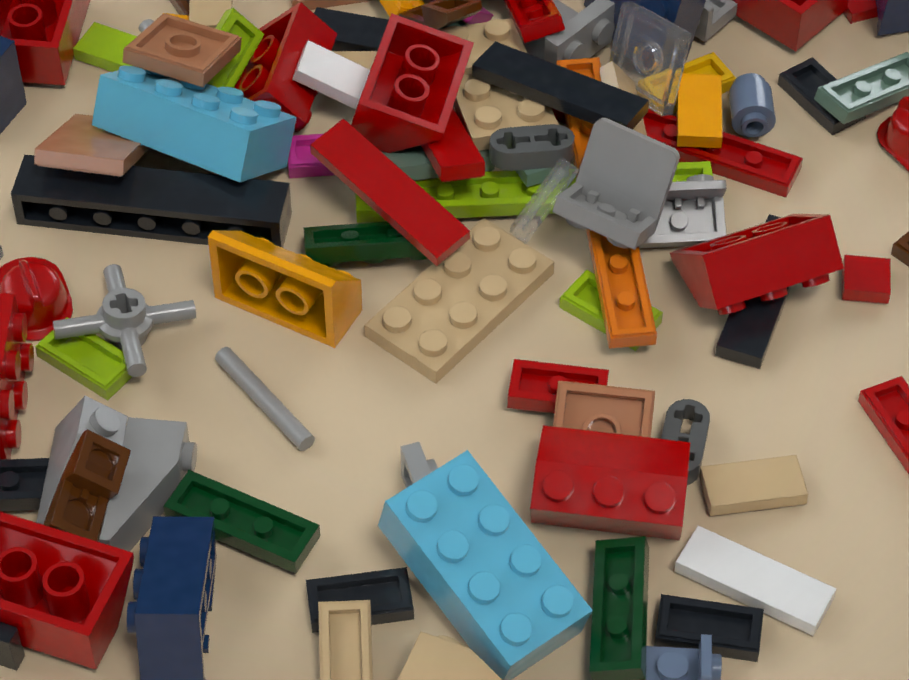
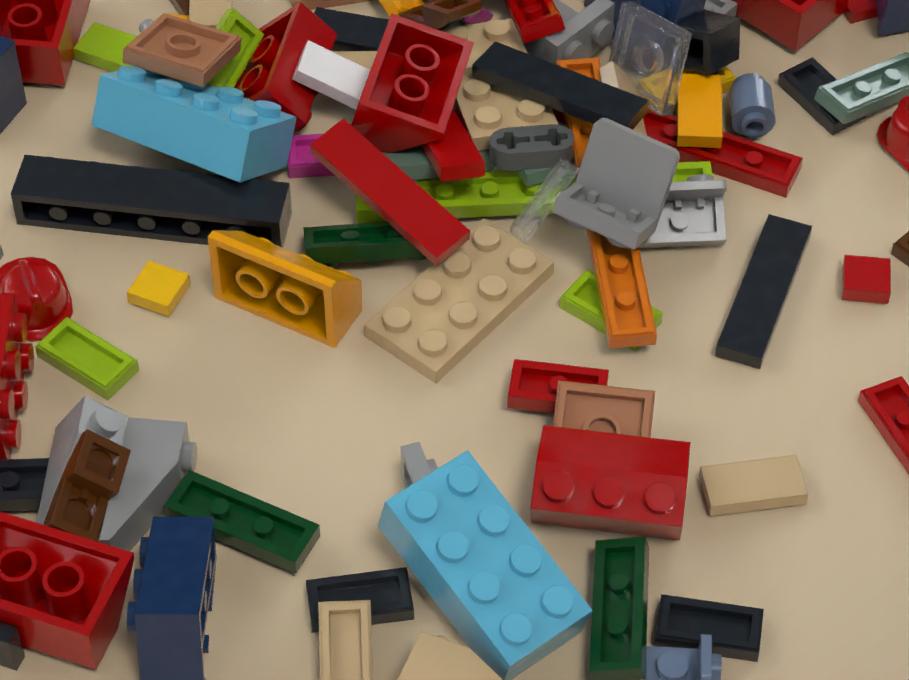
nougat tile [34,114,150,177] -> none
light grey bar [52,264,196,377] -> none
light grey bar [215,347,315,451] -> none
dark grey beam [661,399,710,485] -> none
red slope [670,214,844,315] -> none
white tile [674,526,837,636] -> none
none -> yellow tile [127,260,191,317]
none -> black brick [674,10,740,75]

